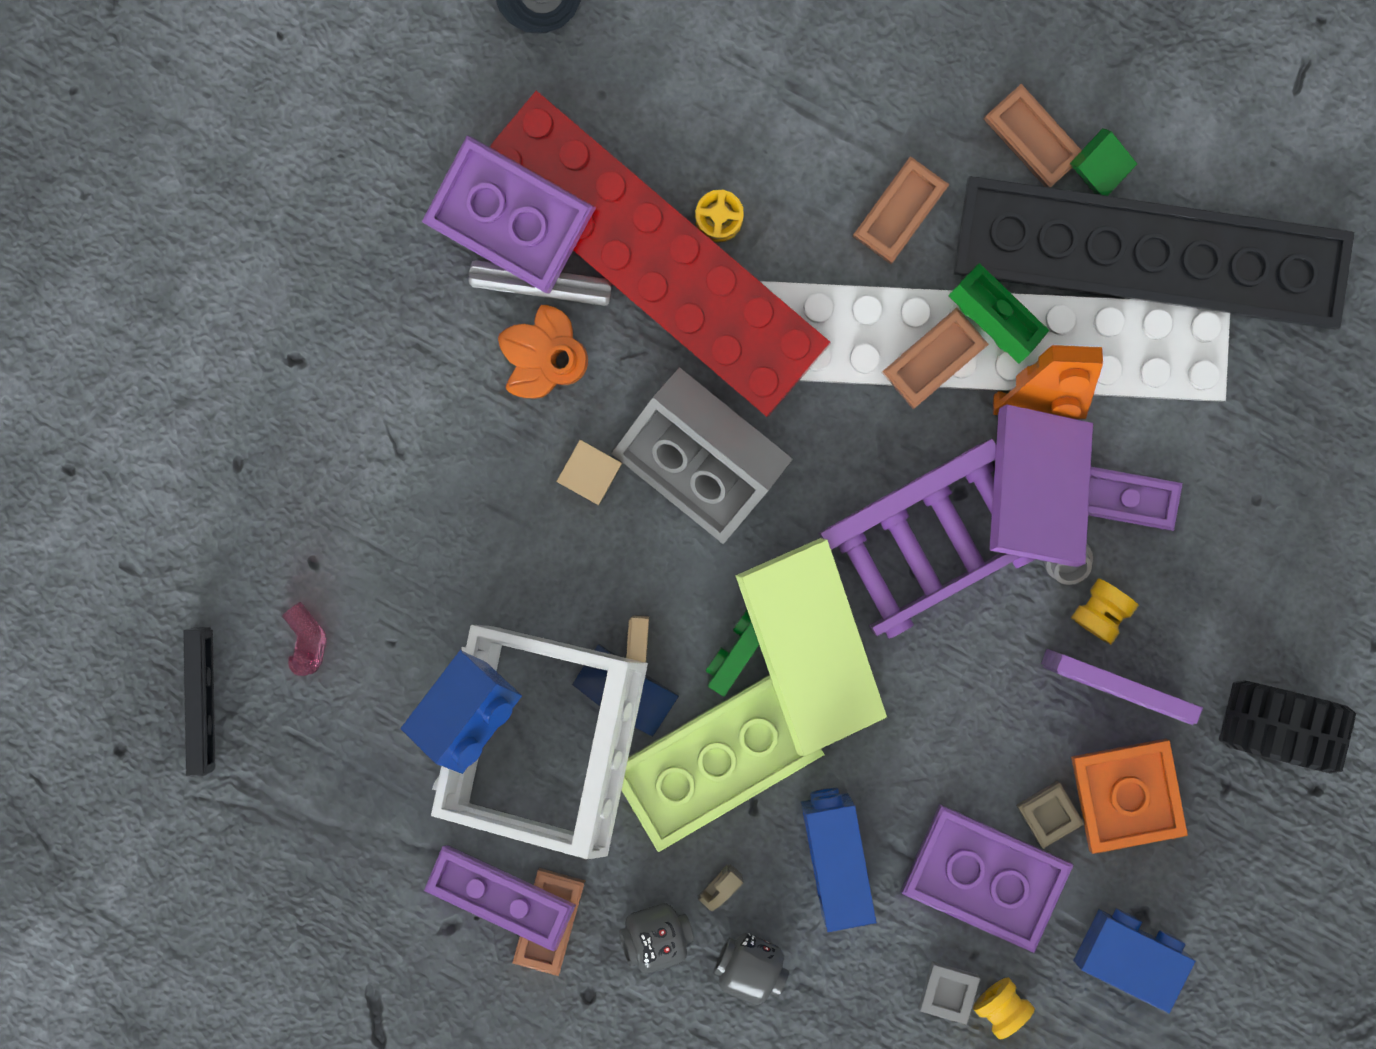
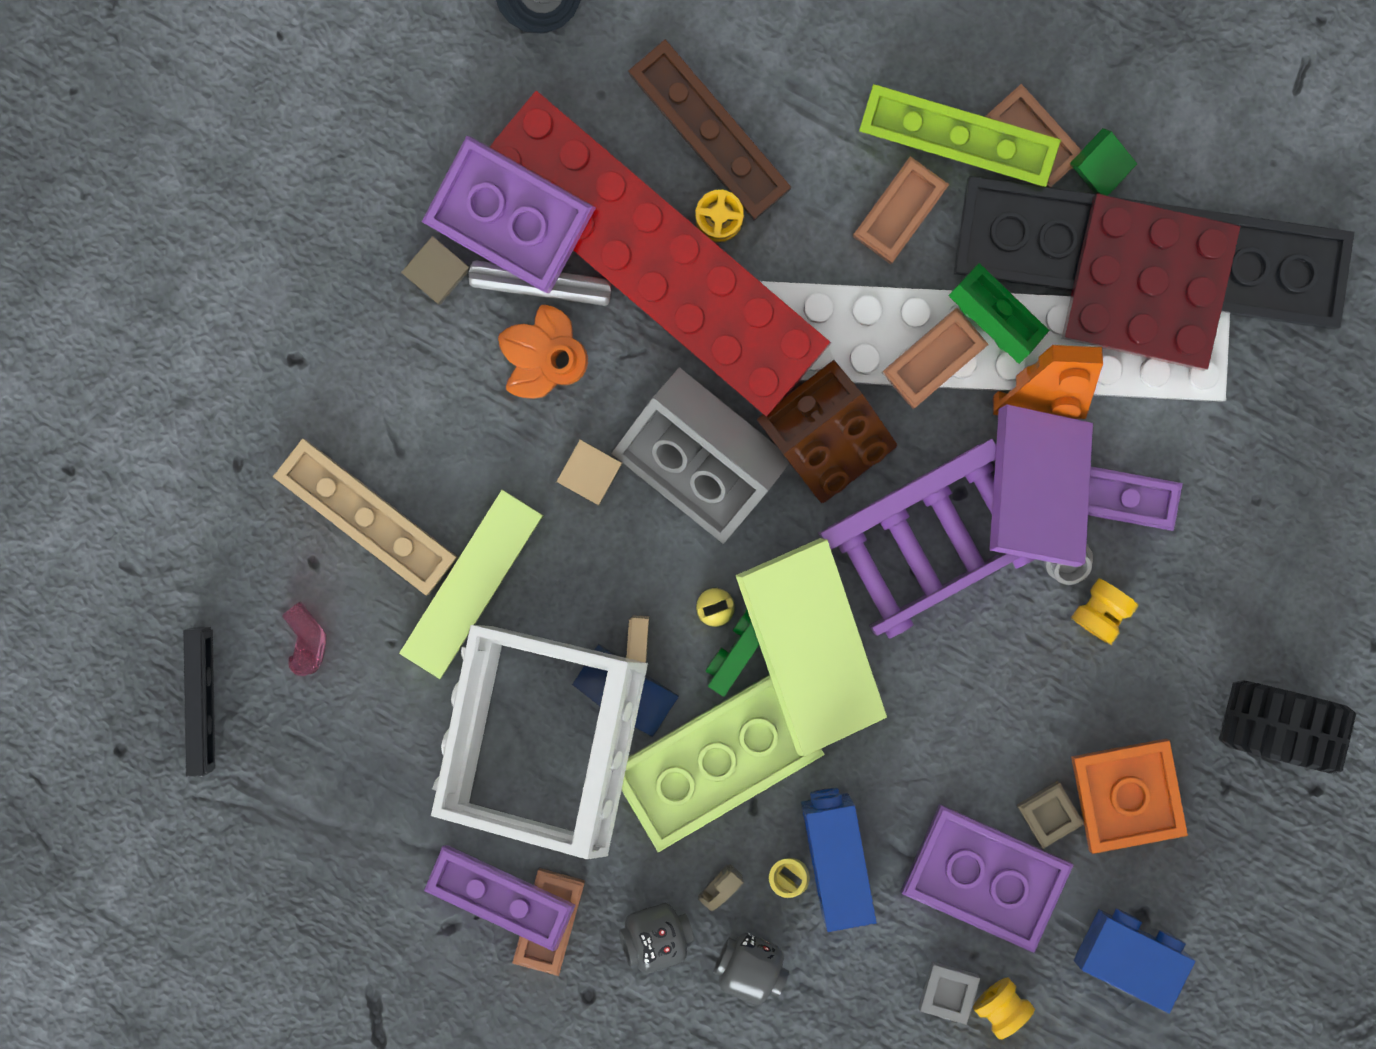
blue brick [400,650,522,774] -> none
medium lavender tile [1041,649,1203,725] -> none
none -> tan plate [273,438,458,596]
none -> yellowish green tile [399,490,544,679]
none -> dark tan tile [401,236,470,305]
none -> reddish brown plate [628,39,791,221]
none -> light yellow hinge [696,588,735,627]
none -> reddish brown bracket [757,360,897,503]
none -> light yellow hinge [769,858,810,898]
none -> lime plate [859,84,1061,187]
none -> dark red plate [1061,194,1241,371]

